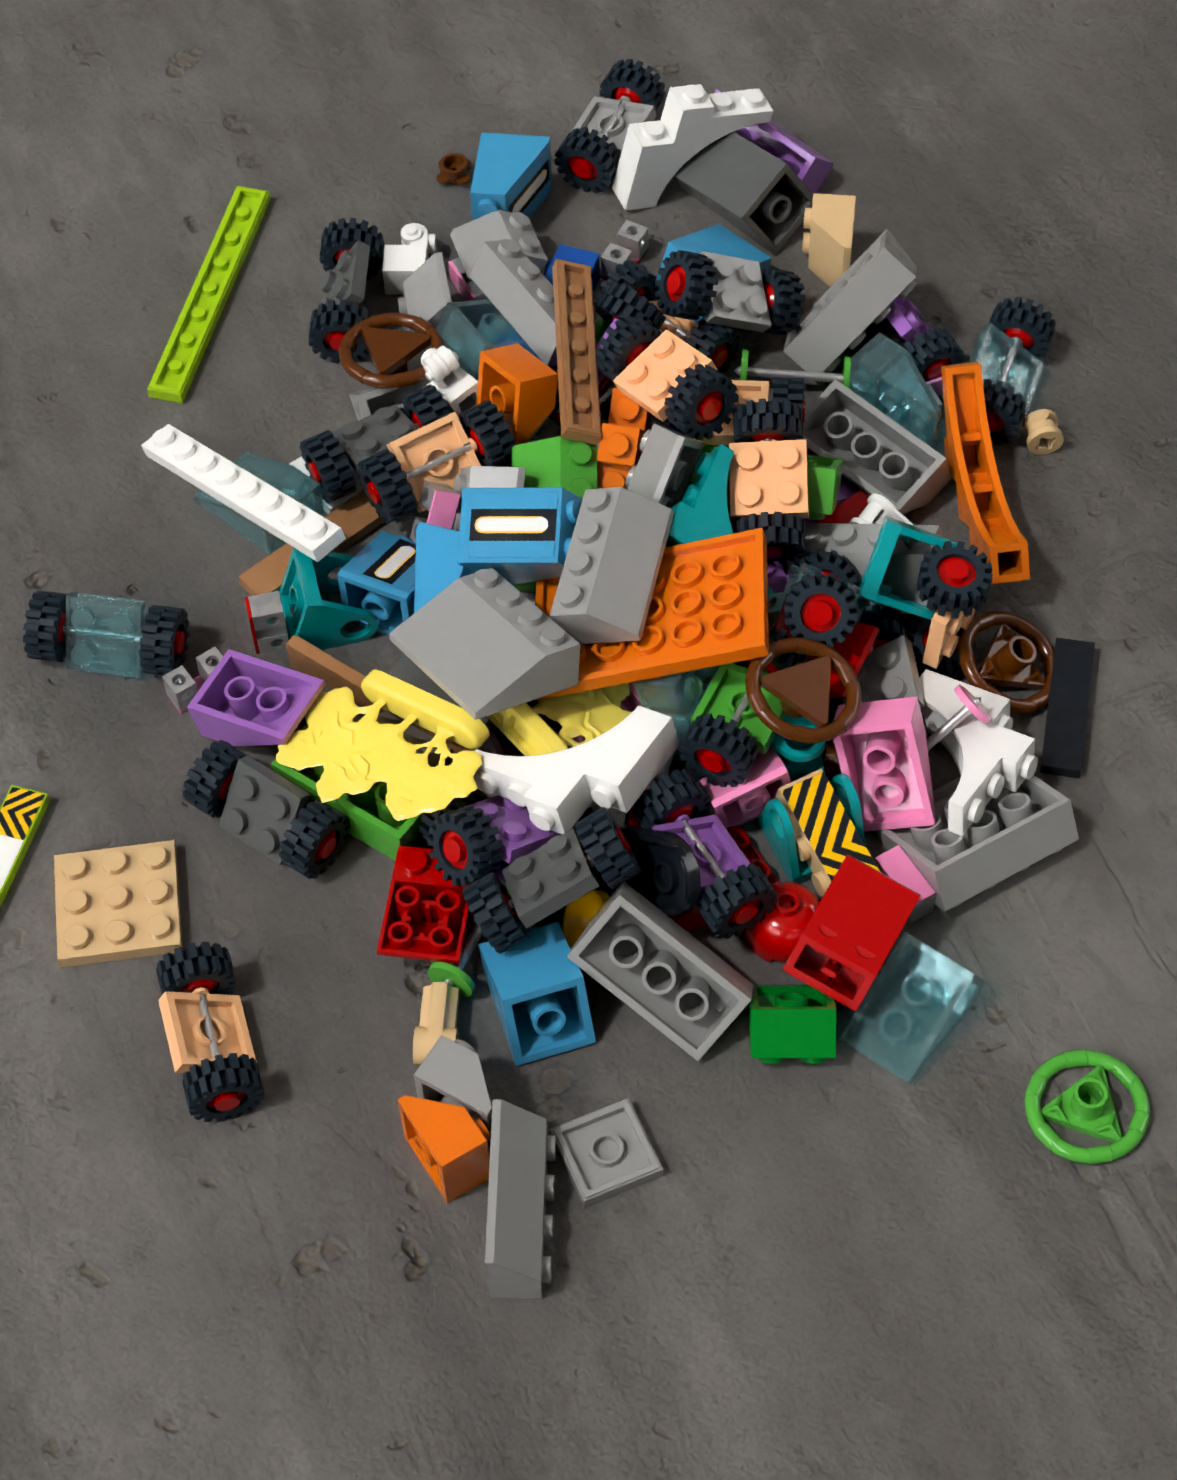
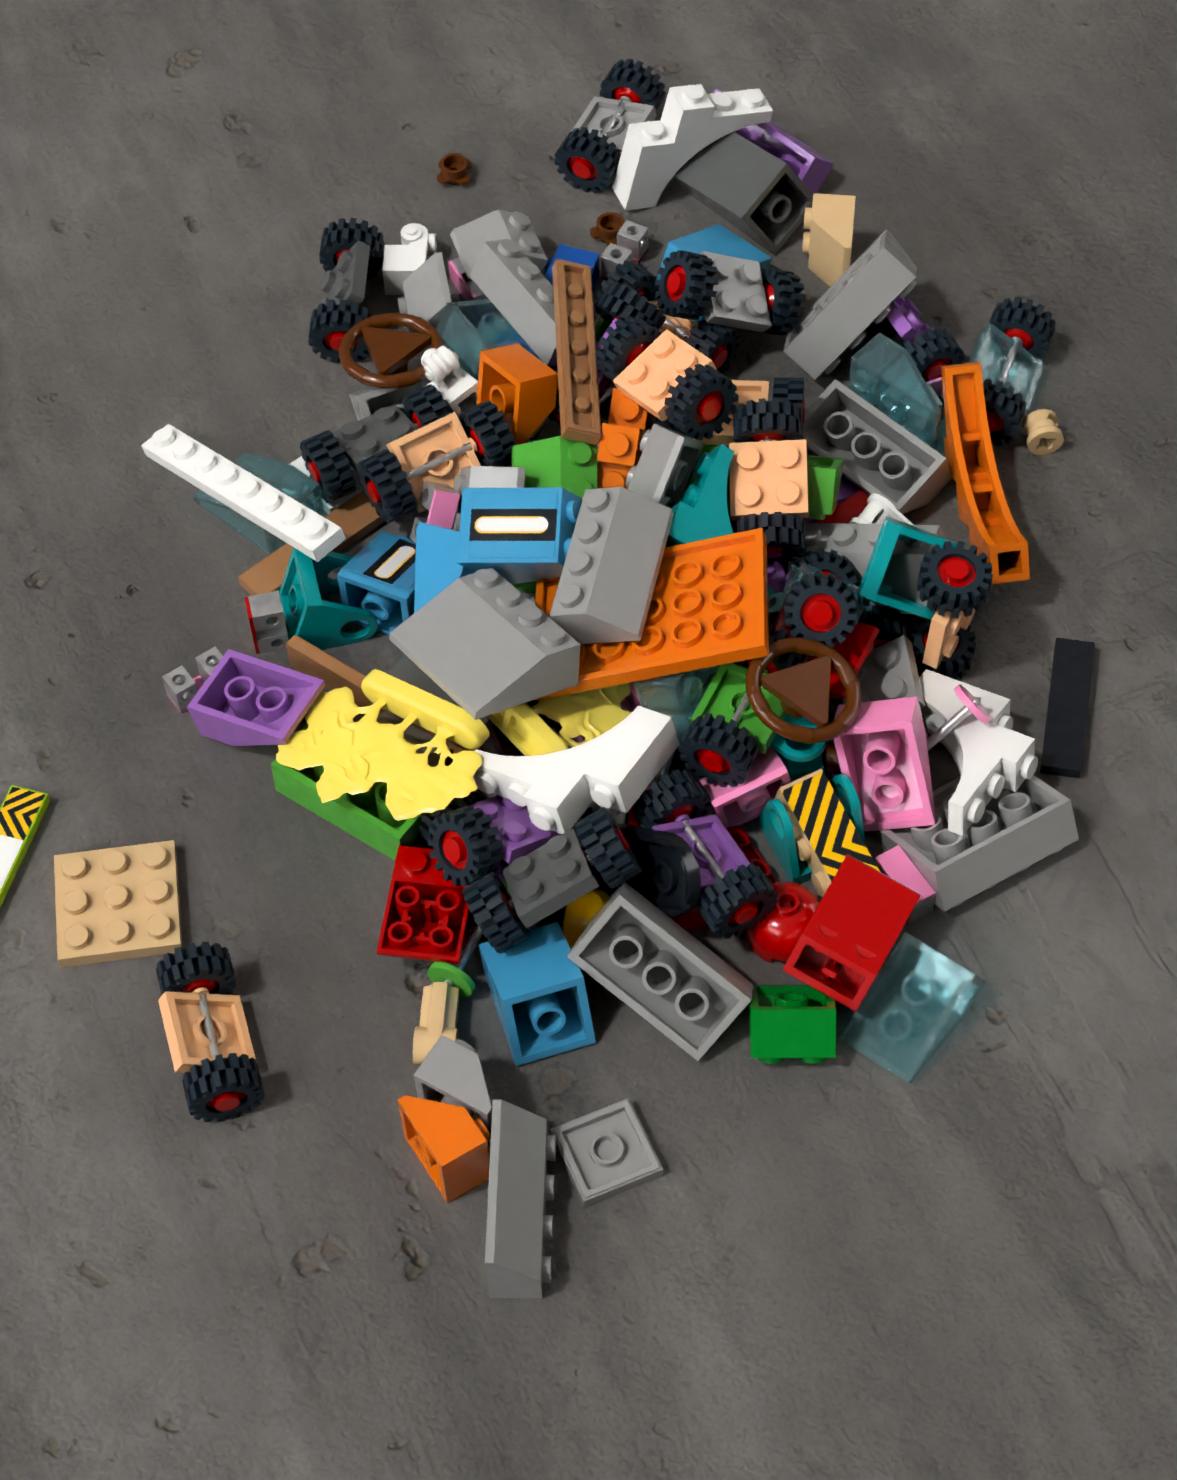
plate [23,590,189,678] -> none
lime tile [147,186,271,404] -> none
plate [183,740,350,879] -> none
dark azure slope [470,132,552,221] -> none
flat silver axle [734,349,856,388] -> none
reddish brown piece [958,611,1054,713] -> none
bright green piece [1025,1049,1150,1165] -> none
none -> reddish brown plate [590,212,625,246]

